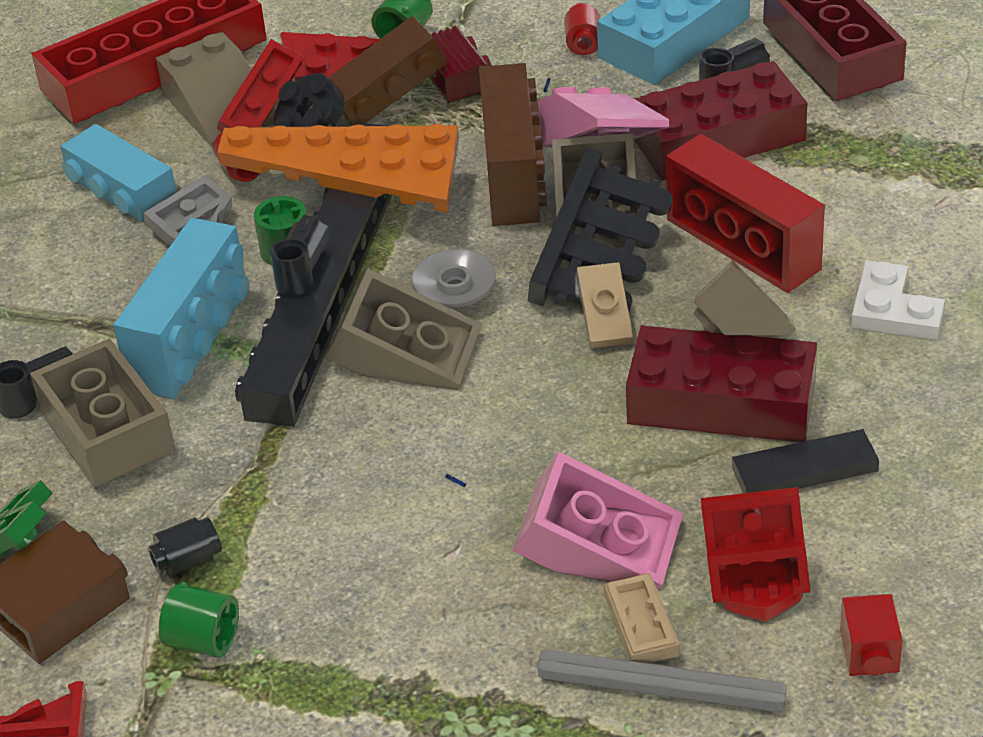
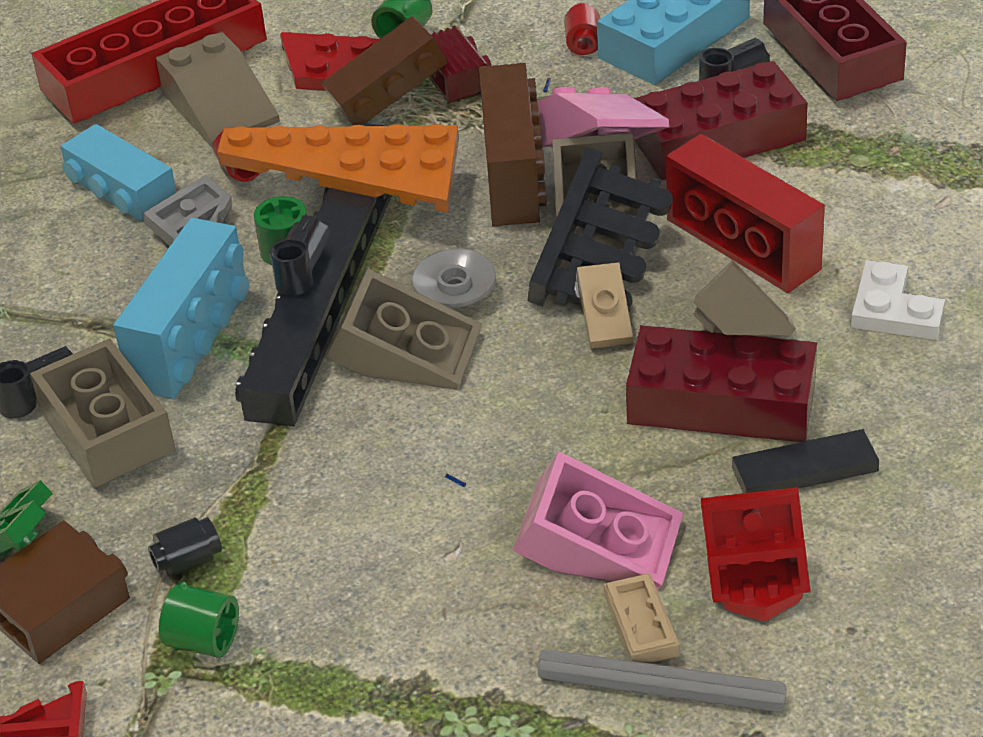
red plate [217,39,304,131] -> none
black plate [273,73,344,127] -> none
red brick [840,594,903,676] -> none

